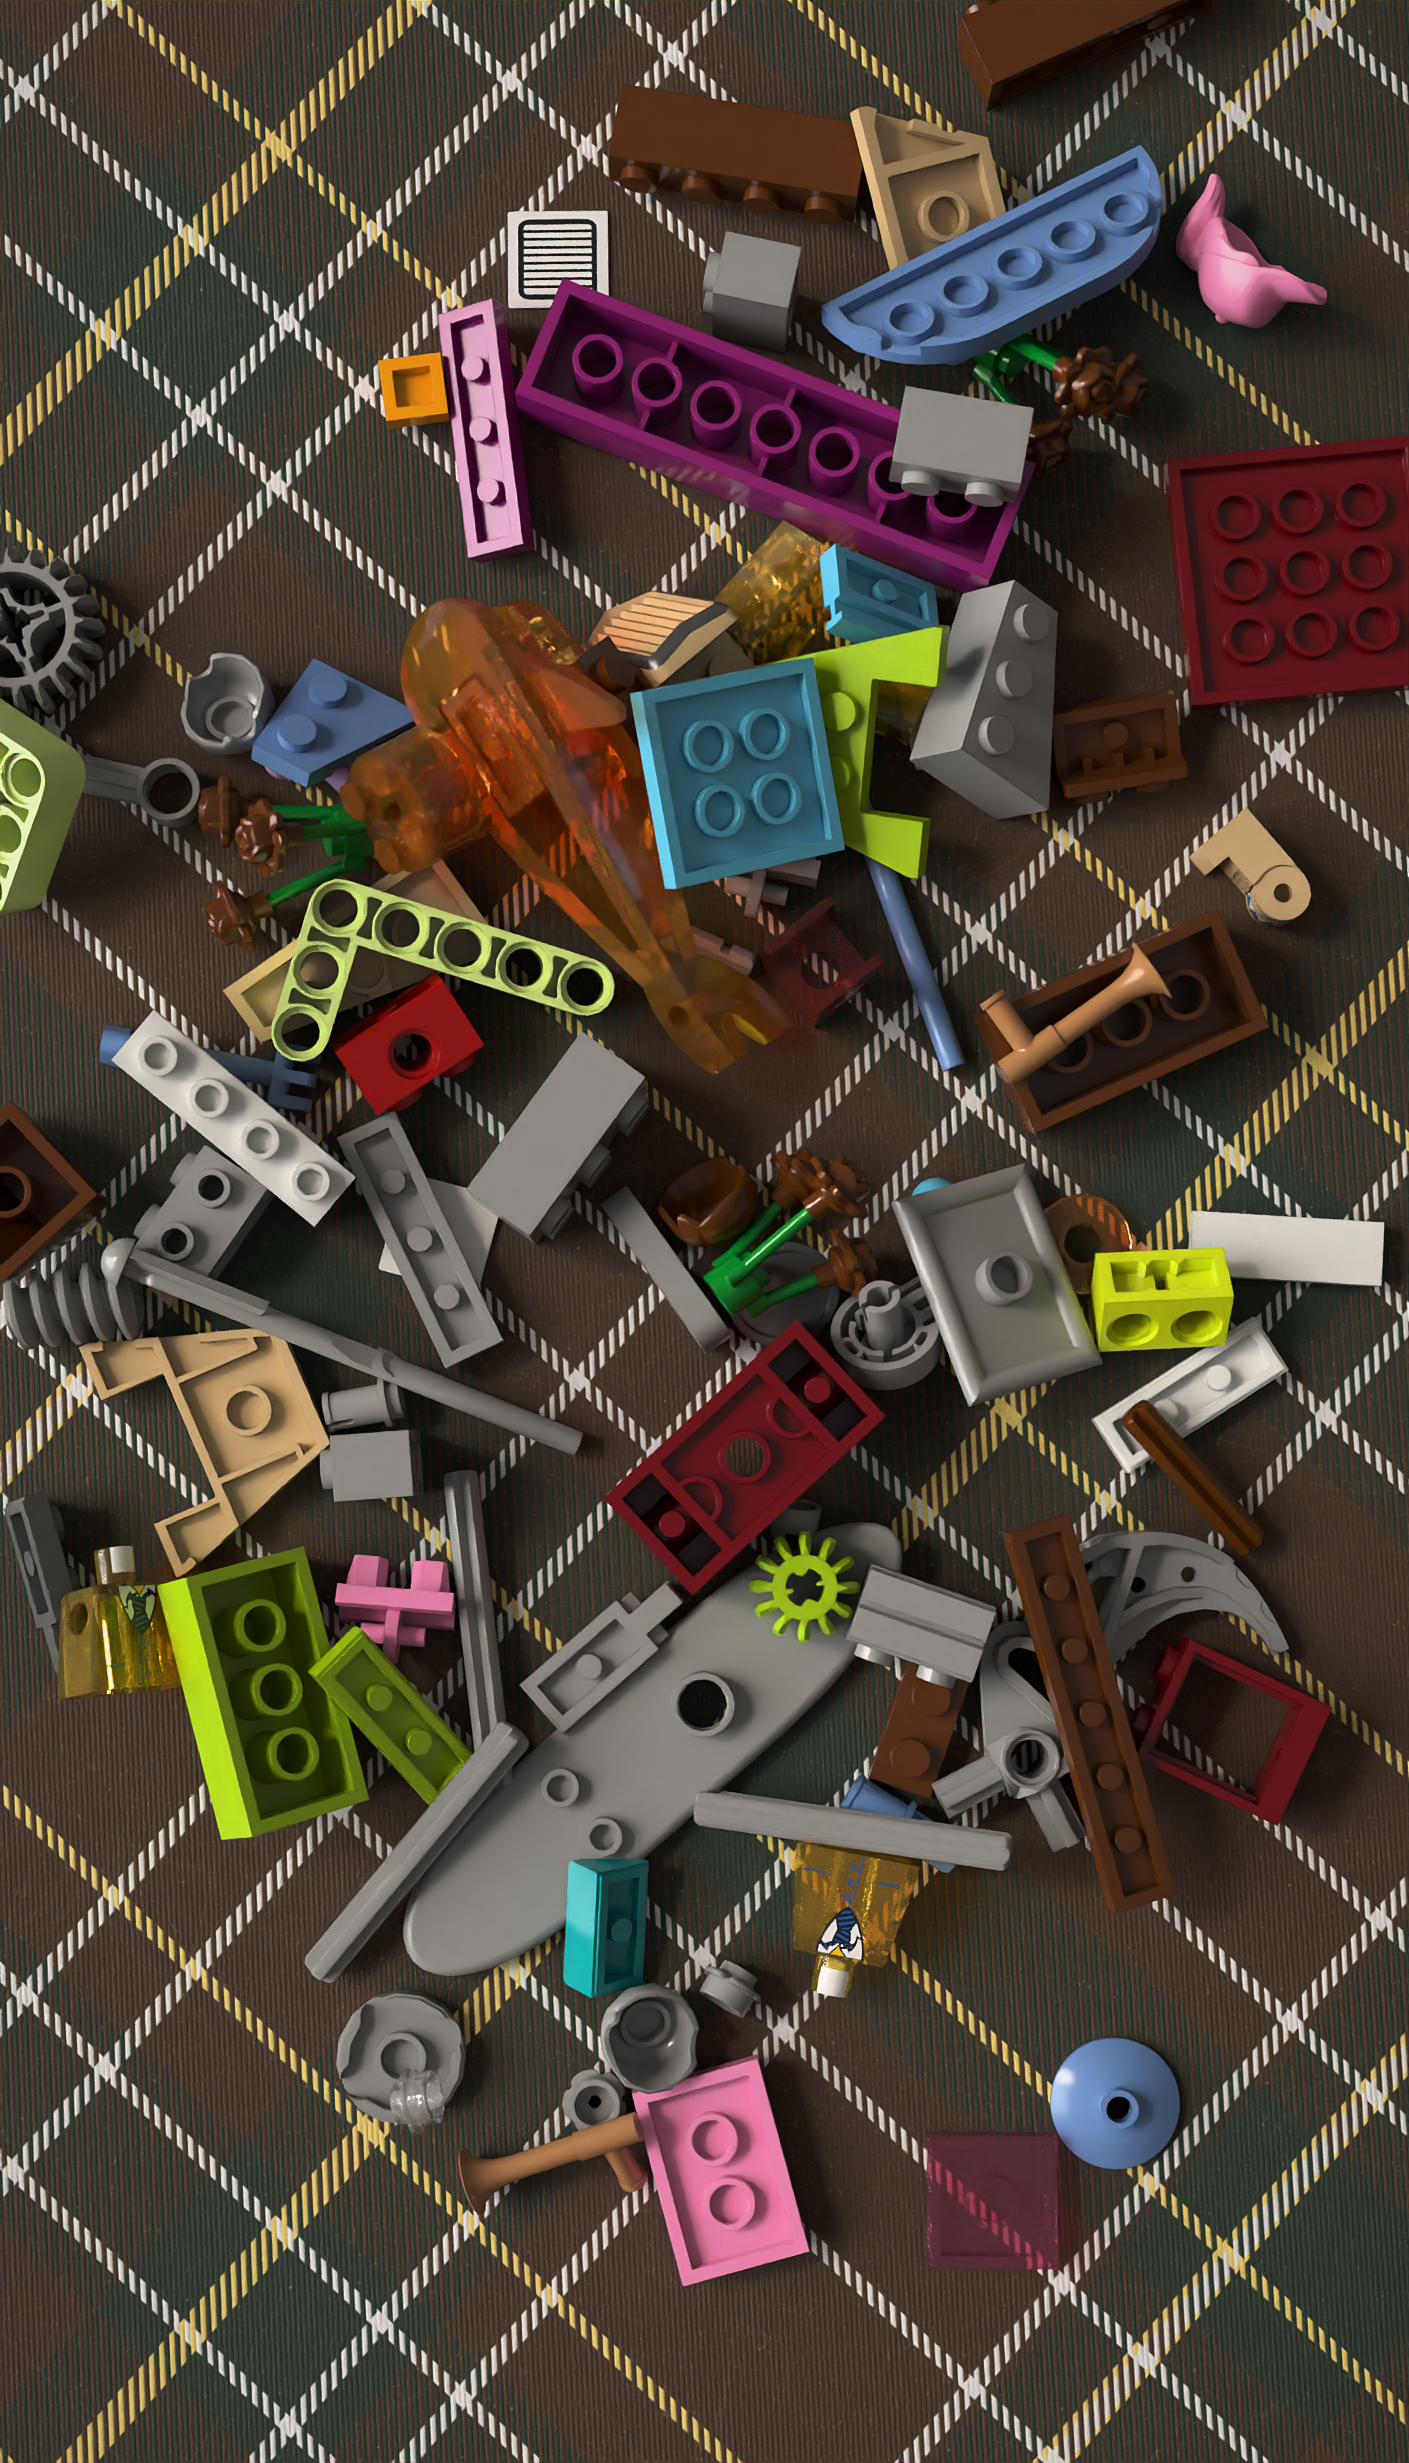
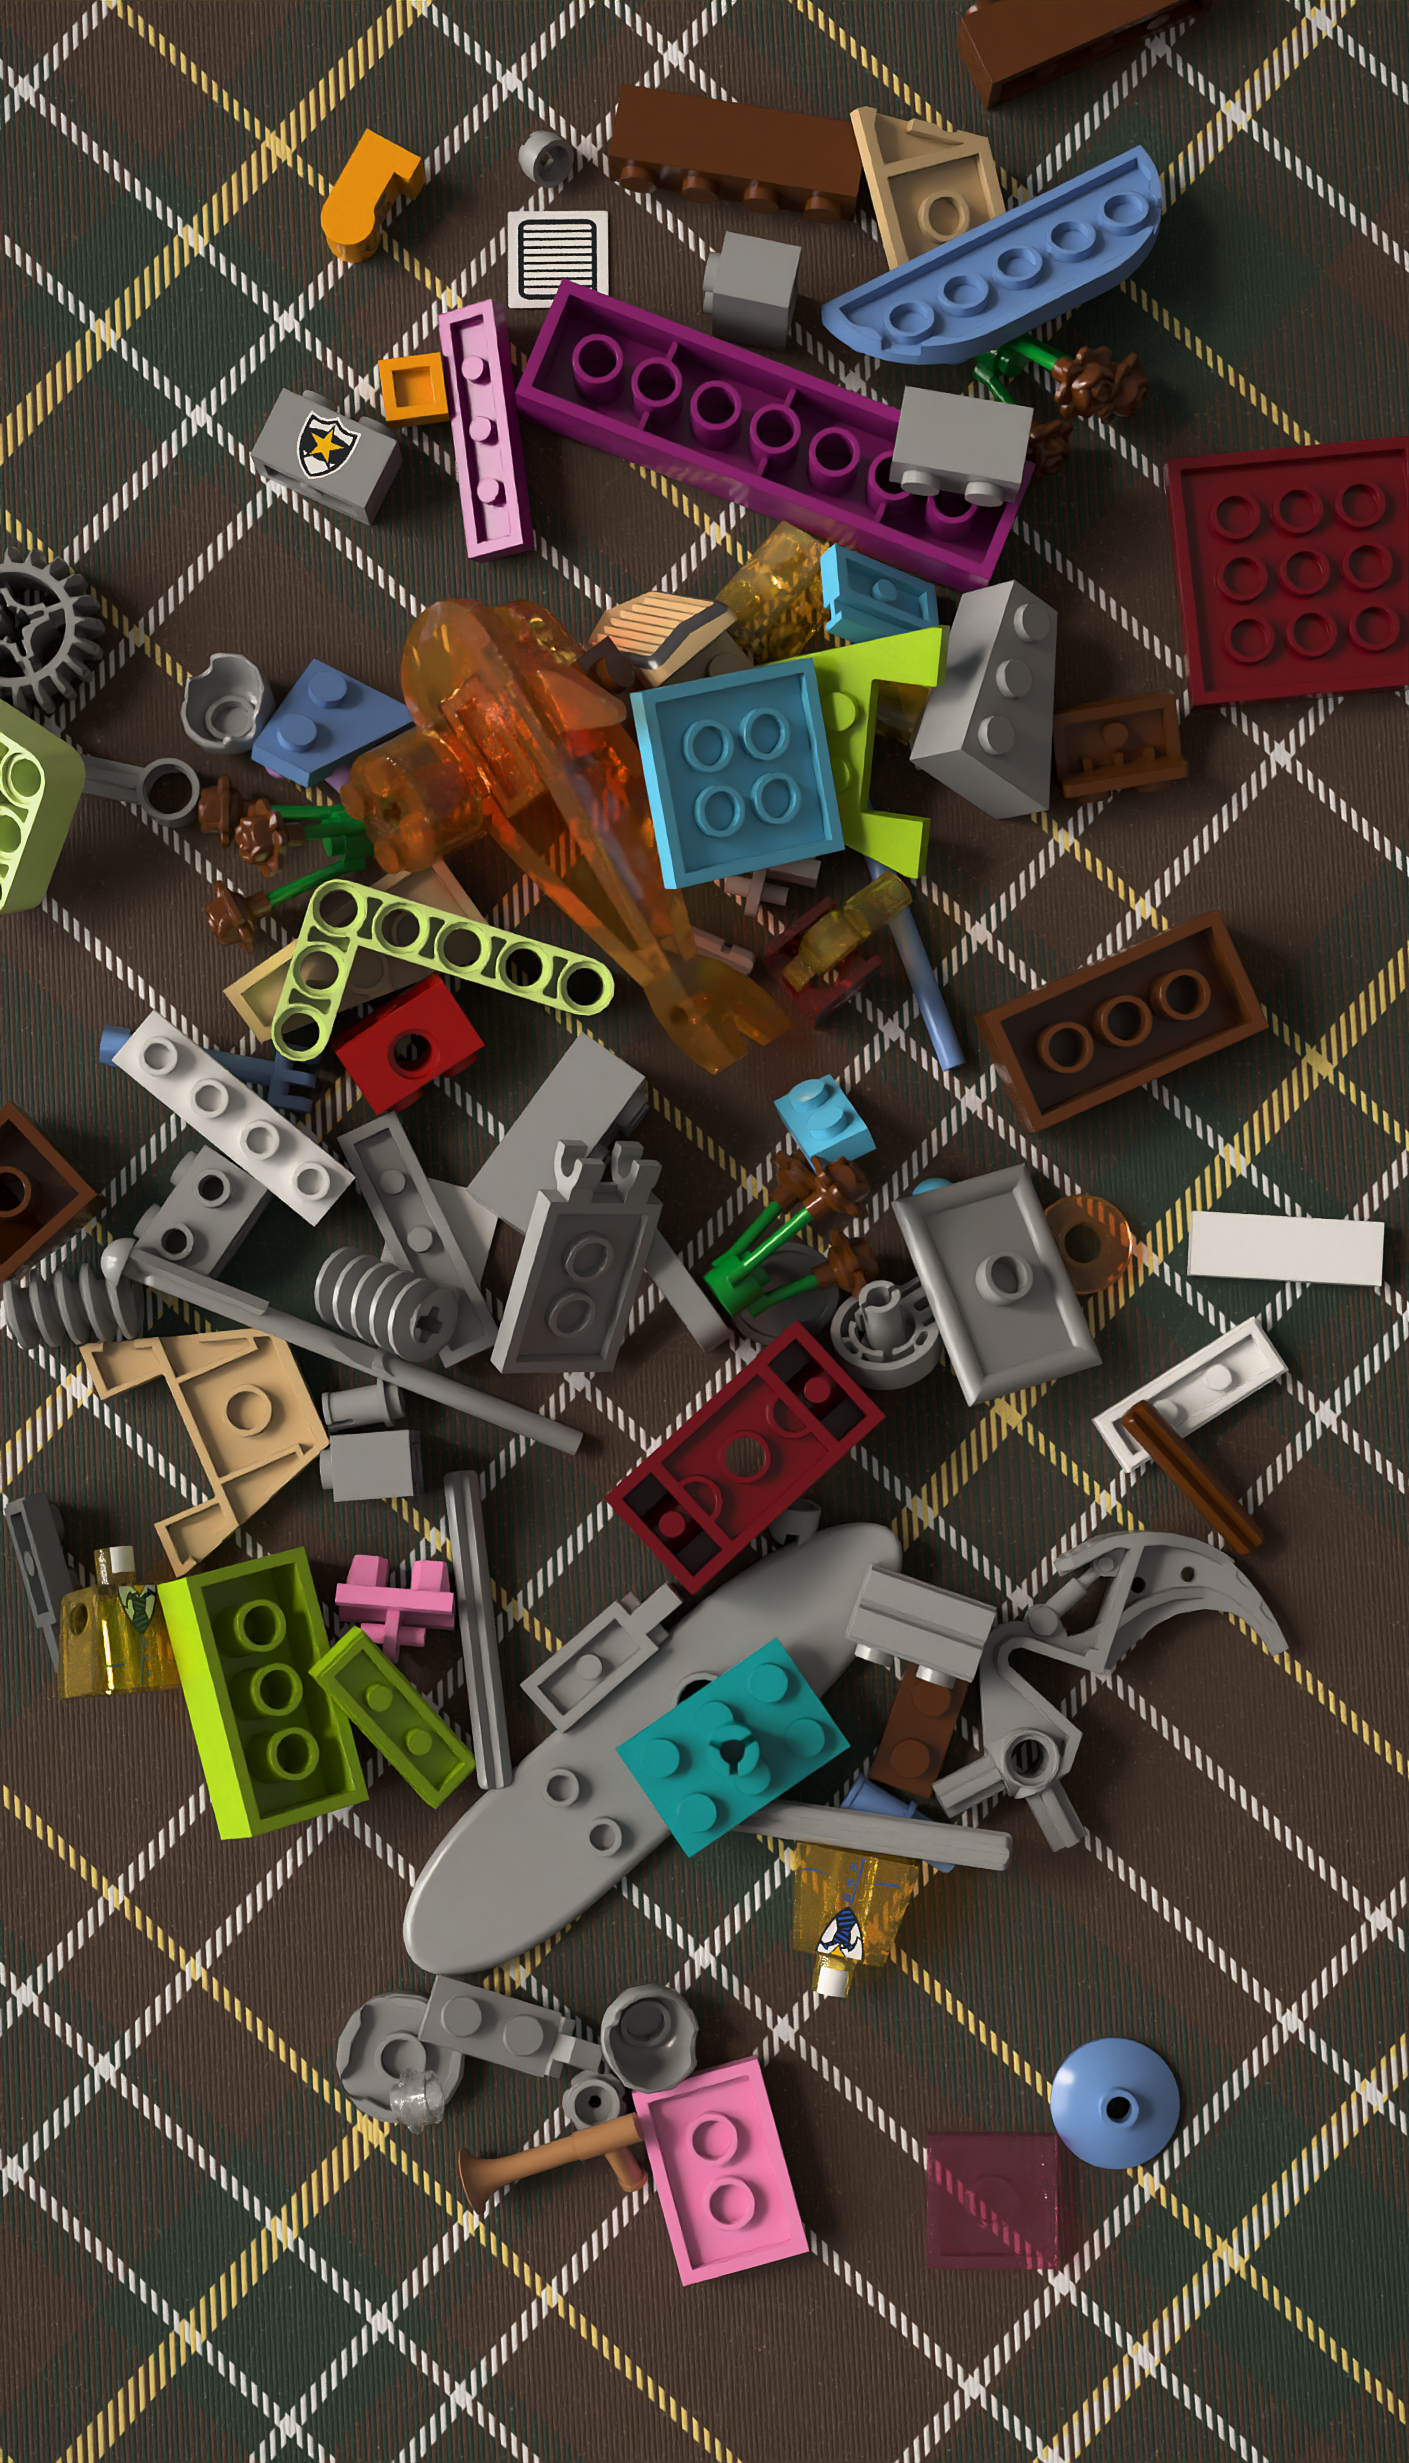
light grey axle [304,1721,529,1984] -> none
teal slope [563,1859,649,1998] -> none
reddish brown hair [657,1156,759,1247] -> none
light grey plate [699,1960,761,2018] -> none
lime gear [749,1531,860,1643] -> none
medium nougat piece [979,942,1173,1086] -> none
reddish brown plate [1002,1514,1177,1914] -> none
neon yellow brick [1089,1247,1234,1352] -> none
dark red window [1129,1636,1332,1826] -> none
bright pink hair [1176,174,1327,329] -> none
tan leg [1189,807,1311,928] -> none
none -> light grey brick [250,388,403,527]
none -> light grey piece [314,1247,458,1362]
none -> light orange leg [321,129,427,263]
none -> light grey hinge [417,1975,603,2079]
none -> light grey tile [490,1139,663,1374]
none -> light grey hinge [518,130,574,188]
none -> teal plate [615,1637,851,1858]
none -> medium azure plate [773,1074,877,1174]
none -> clear yellow bar [781,871,913,992]

